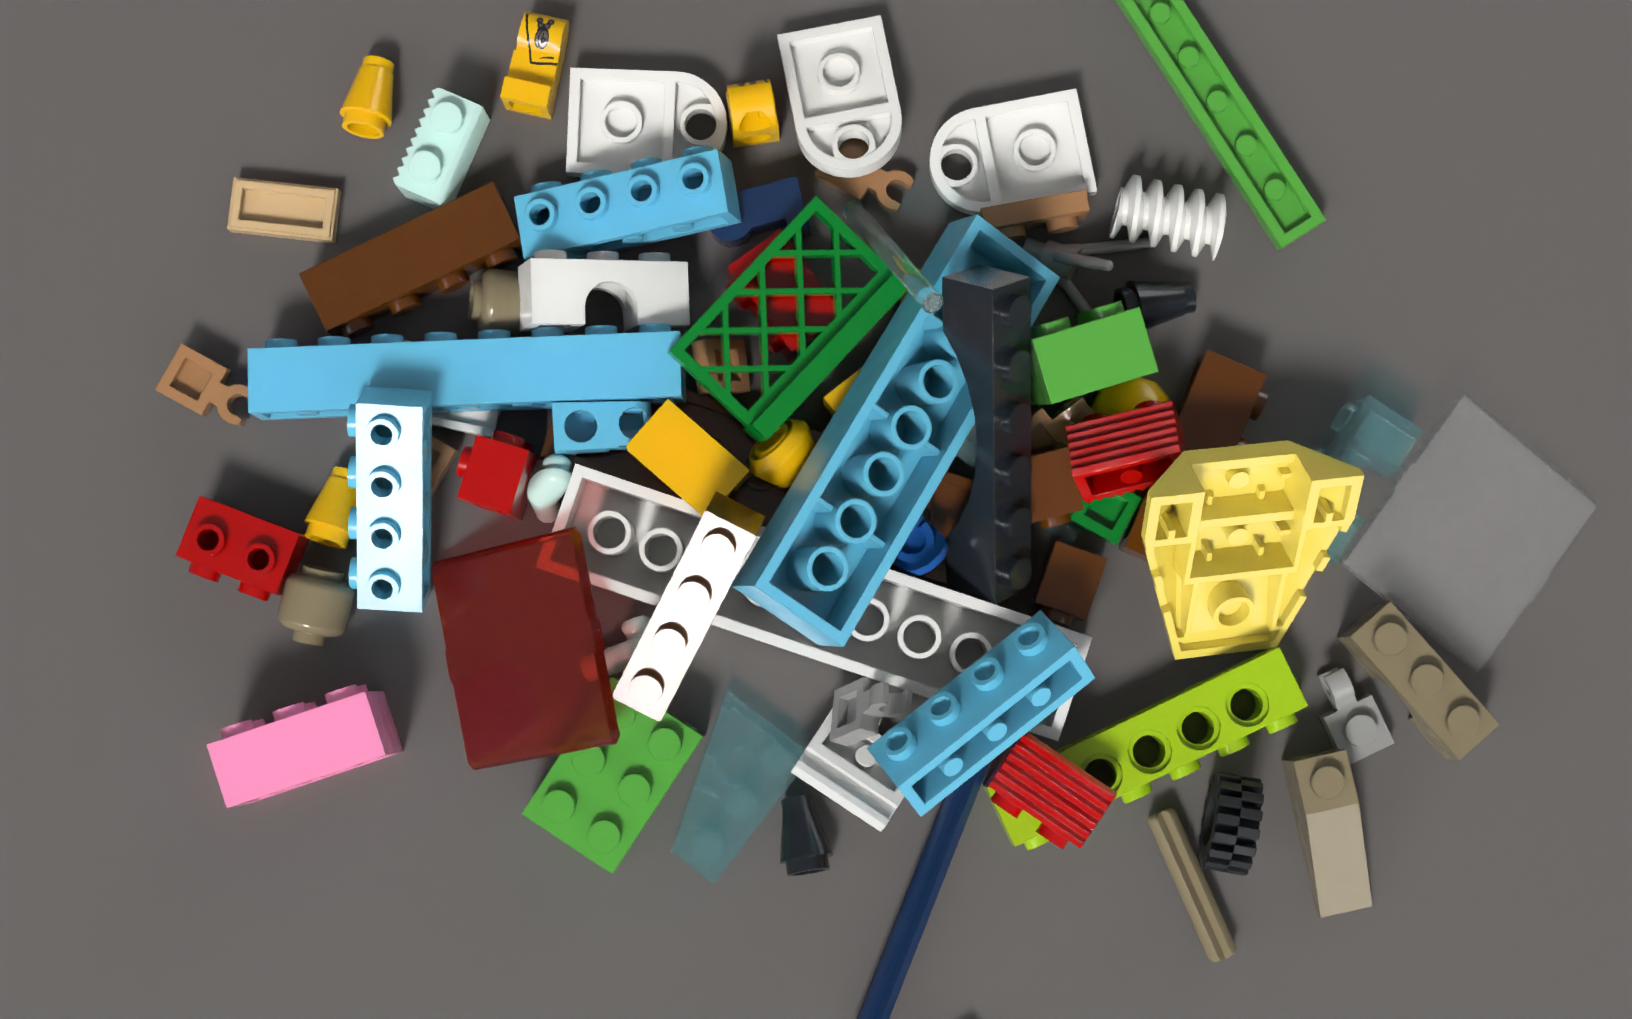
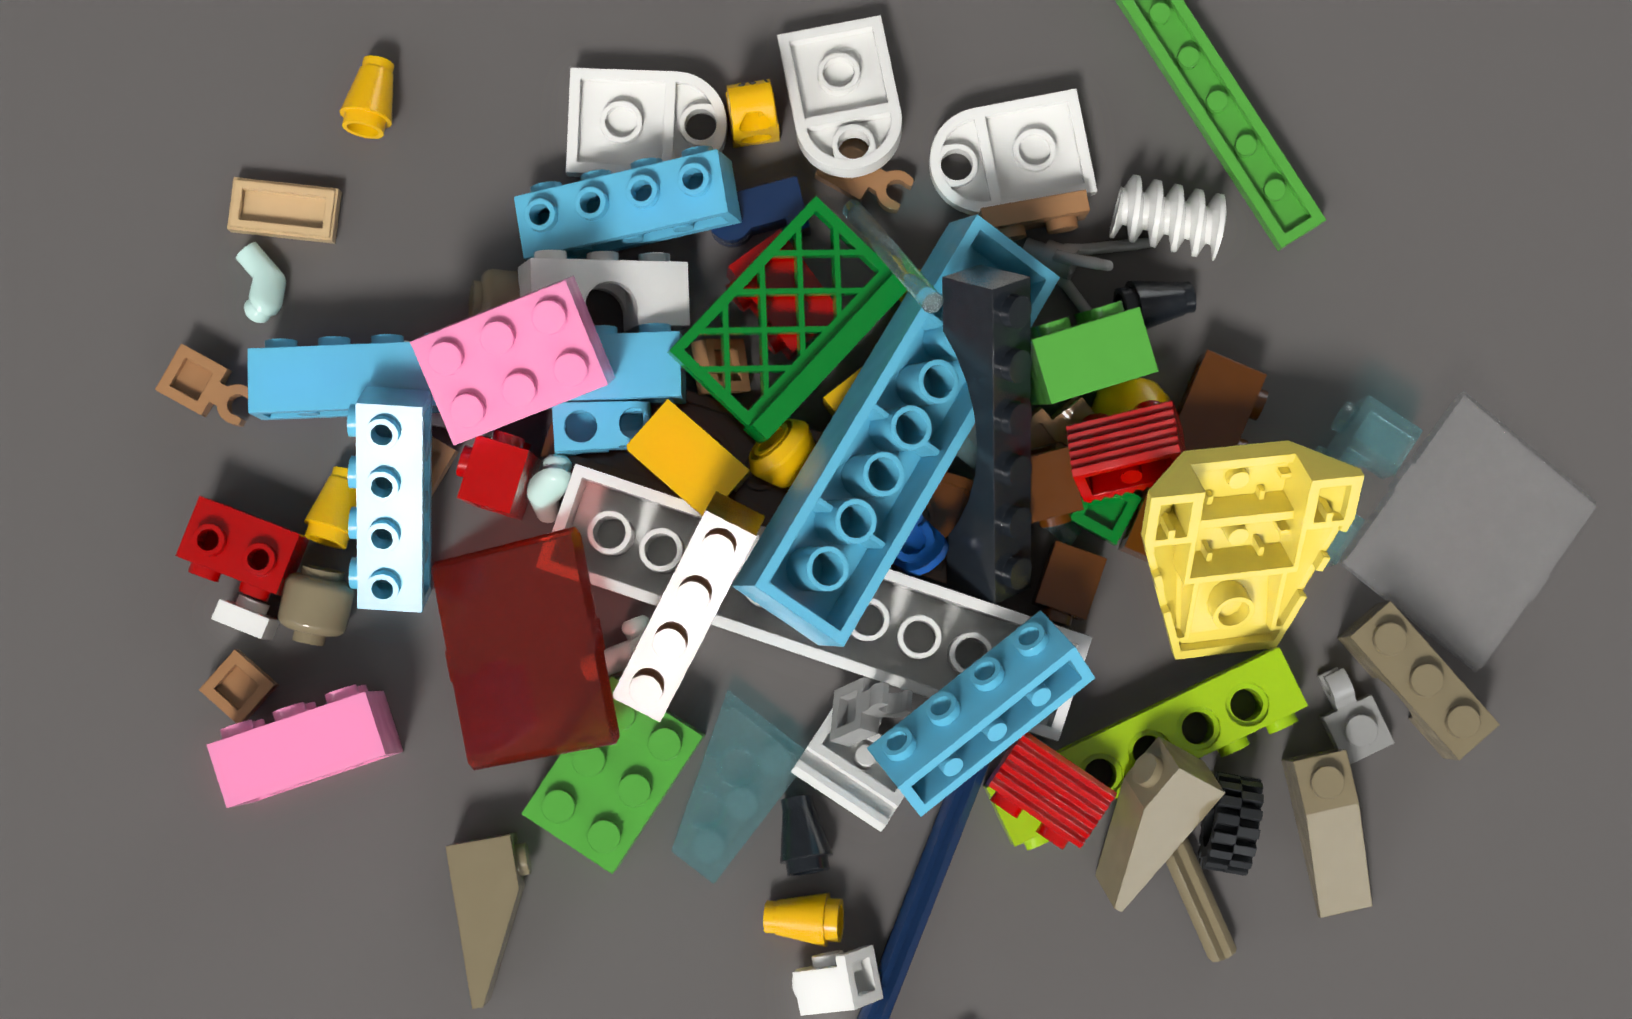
reddish brown brick [299,181,522,339] -> none
light aqua brick [393,88,491,209] -> none
yellow leg [500,11,569,120] -> none
none -> medium nougat plate [199,649,279,724]
none -> white plate [211,594,280,640]
none -> light aqua arm [236,242,286,323]
none -> bright pink brick [410,275,615,445]
none -> dark tan slope [445,832,532,1009]
none -> yellow cone [763,893,844,947]
none -> white brick [792,945,883,1016]
none -> dark tan slope [1095,736,1225,912]

